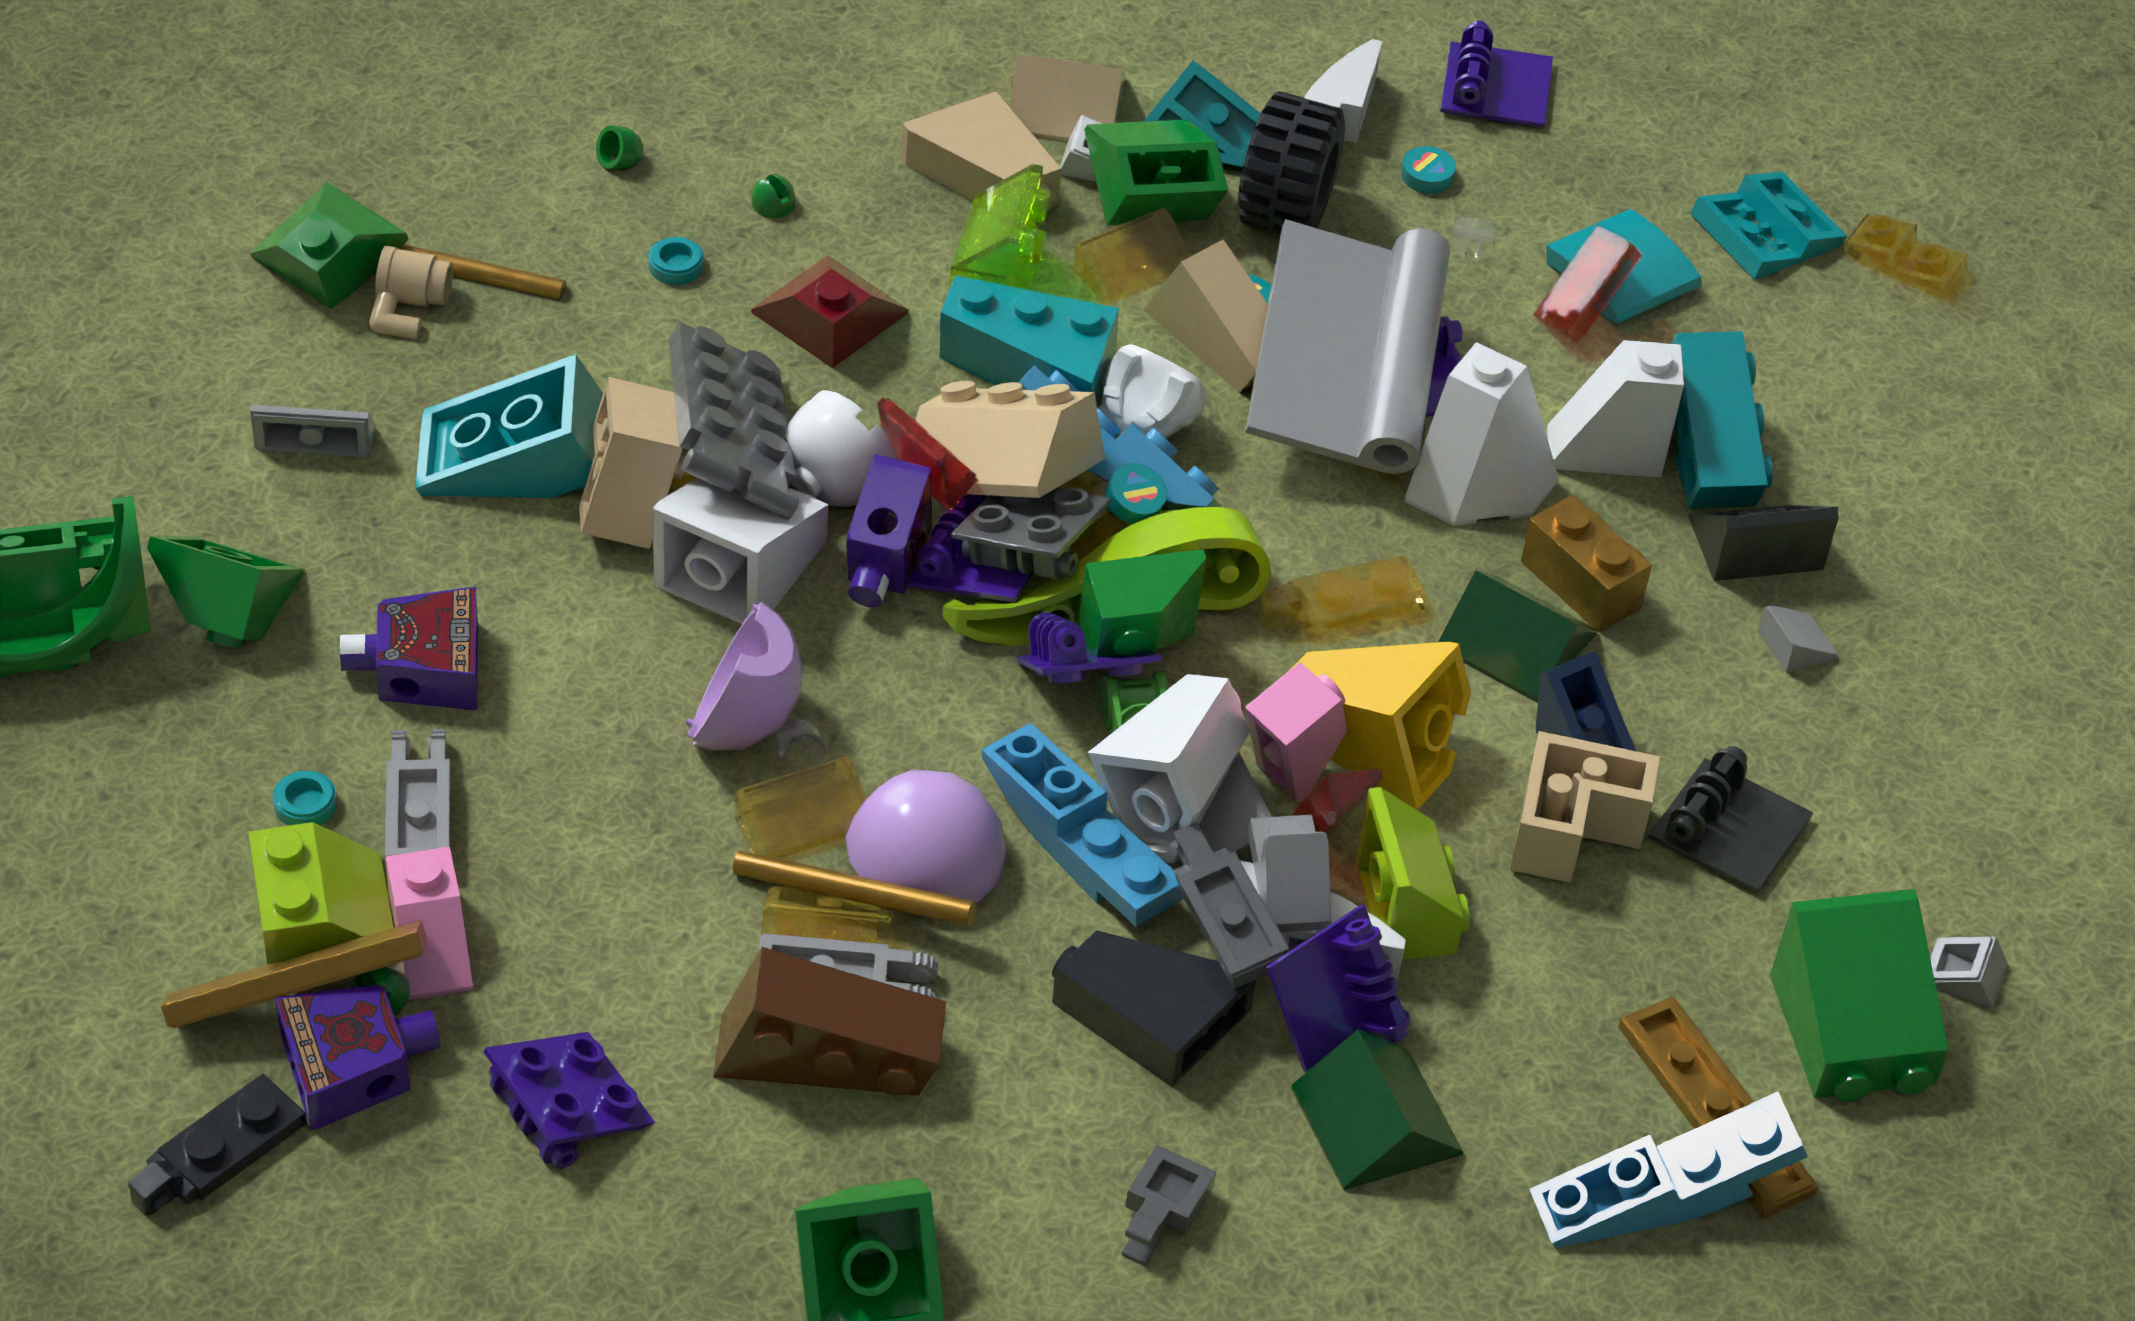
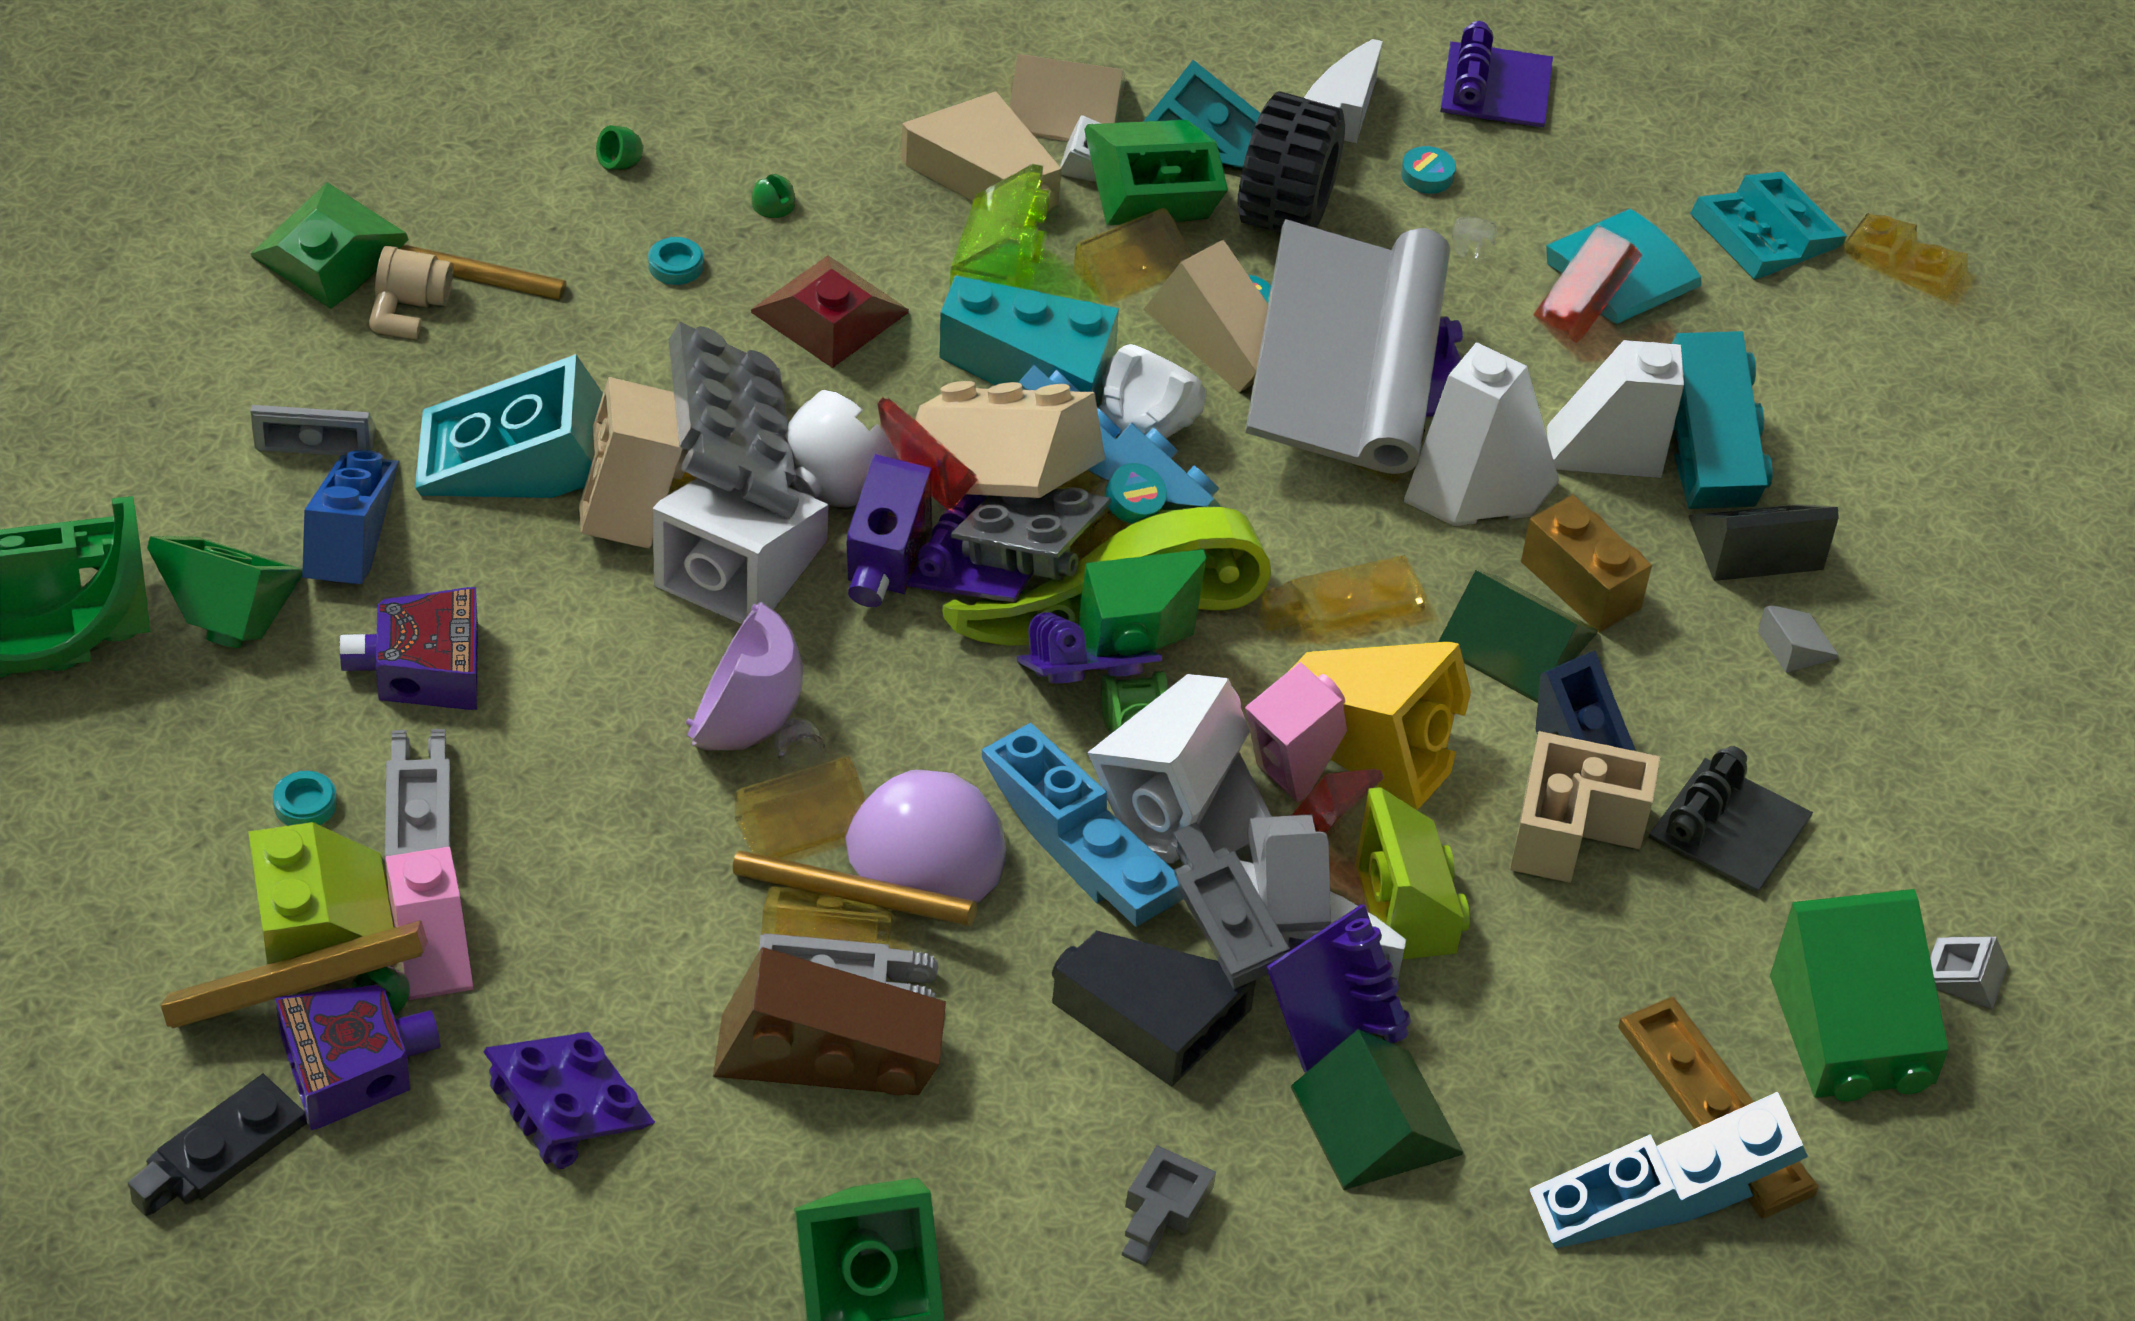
none -> blue slope [302,450,399,584]

